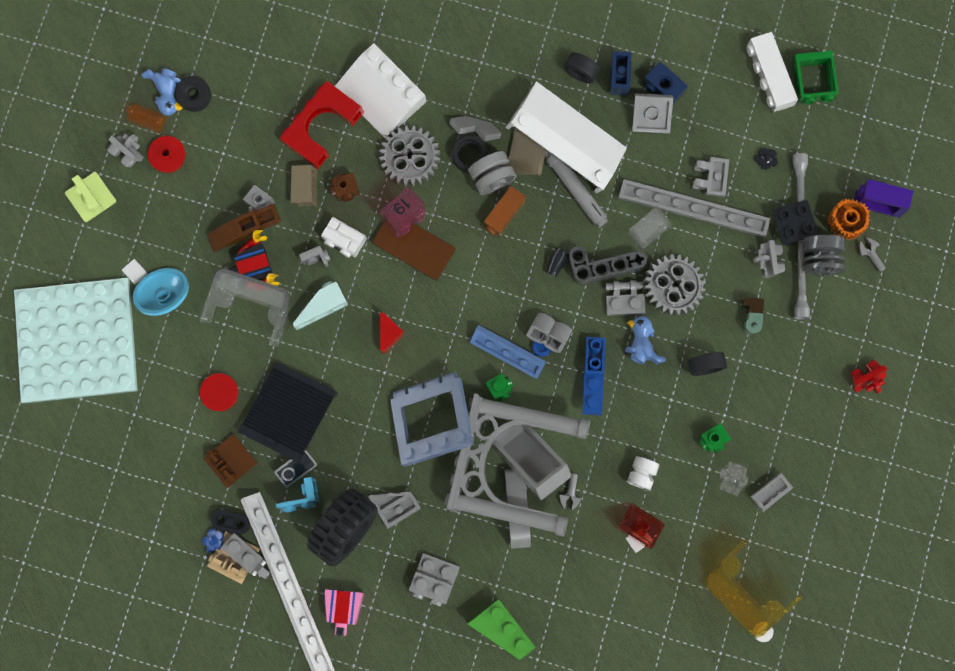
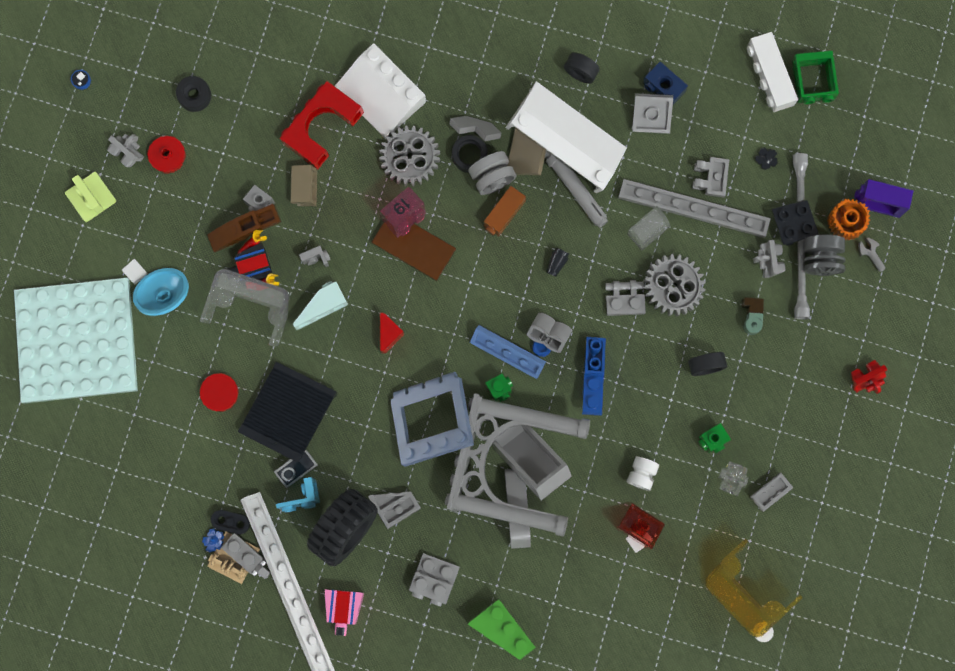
clear orange hinge [126,103,168,134] -> none
medium blue animal [142,68,183,116] -> none
reddish brown hinge [203,434,258,488] -> none
white brick [321,217,367,258] -> none
reddish brown brick [330,172,360,202] -> none
light grey bar [559,473,581,511] -> none
dark grey beam [568,247,647,285] -> none
dark blue brick [610,51,632,95] -> none
medium blue animal [625,316,666,365] -> none
none -> tile [71,70,91,90]

